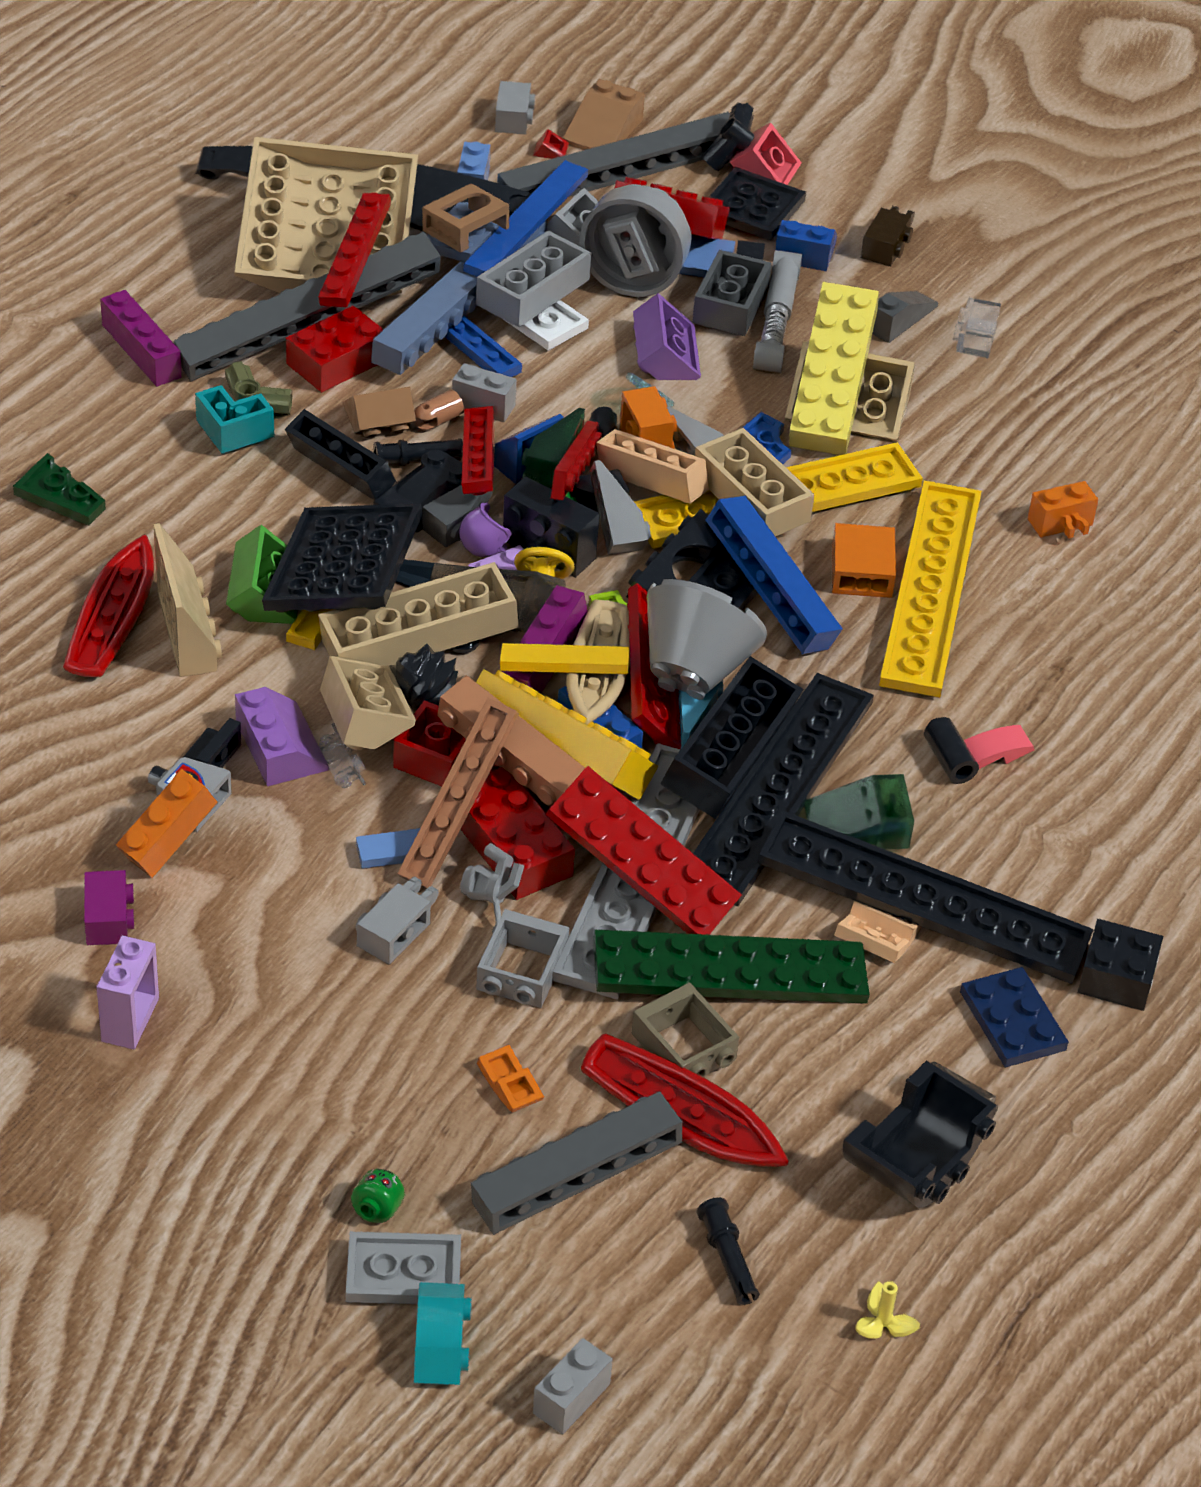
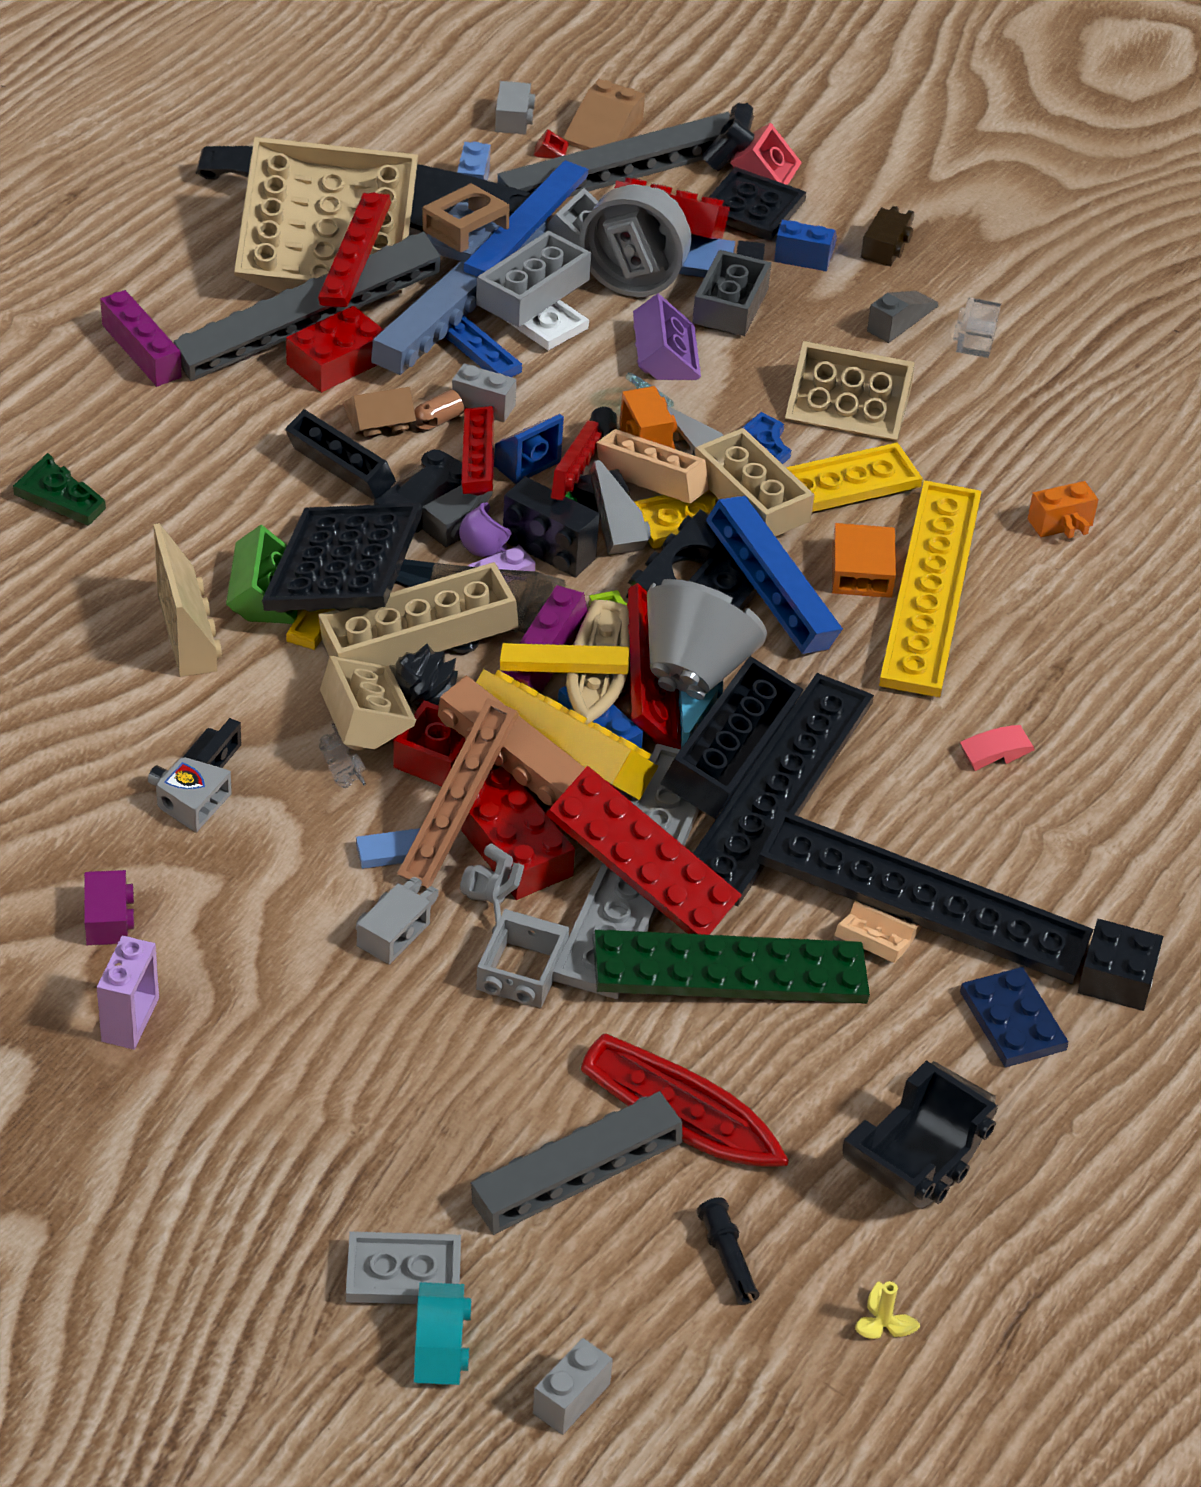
red piece [63,535,155,677] -> none
orange brick [116,769,218,878] -> none
teal brick [195,385,275,454] -> none
olive piece [225,361,293,415] -> none
medium lavender slope [235,687,329,786] -> none
green head [351,1168,405,1224] -> none
black pin [373,438,463,466] -> none
orange slope [477,1044,544,1113] -> none
yellow piece [514,547,574,587] -> none
clear green slope [521,408,585,489] -> none
dark tan window [631,983,739,1077] -> none
light grey piece [753,250,802,373] -> none
light yellow brick [789,282,879,455] -> none
clear green slope [804,774,914,849] -> none
black brick [924,717,979,784] -> none

